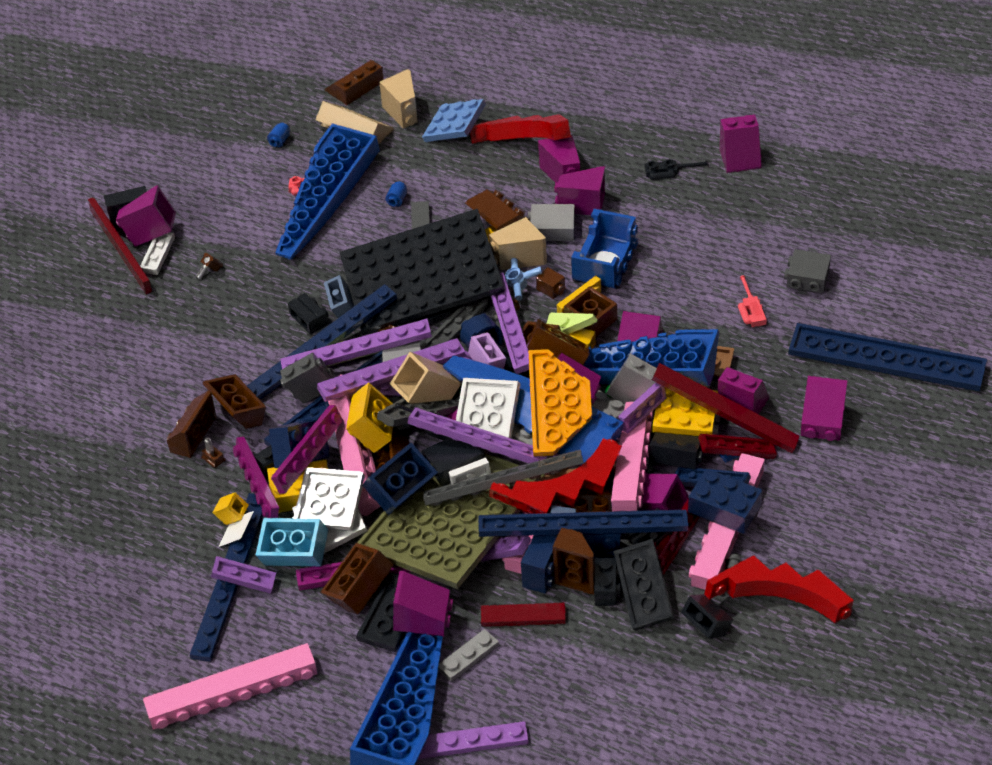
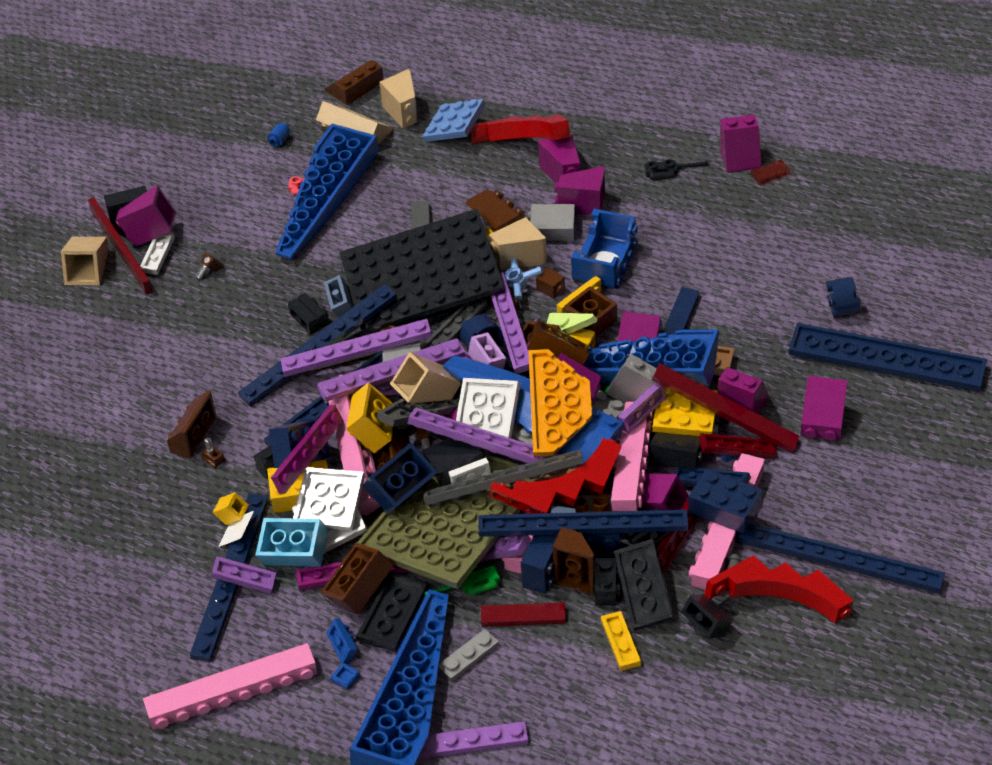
reddish brown slope [203,374,266,429] -> none
magenta plate [233,437,279,518] -> none
dark grey brick [280,352,336,403] -> none
blue brick [385,181,407,207] -> none
magenta slope [393,571,453,636] -> none
coral piece [738,275,767,327] -> none
dark grey brick [784,249,831,293] -> none
none -> tan slope [61,237,108,285]
none -> blue plate [326,619,357,664]
none -> blue tile [330,663,360,691]
none -> reddish brown piece [415,428,437,449]
none -> green piece [425,566,500,596]
none -> yellow plate [601,611,641,671]
none -> dark blue tile [662,287,700,335]
none -> dark blue plate [736,523,945,594]
none -> clear red tile [750,159,790,185]
none -> dark blue brick [825,277,860,318]

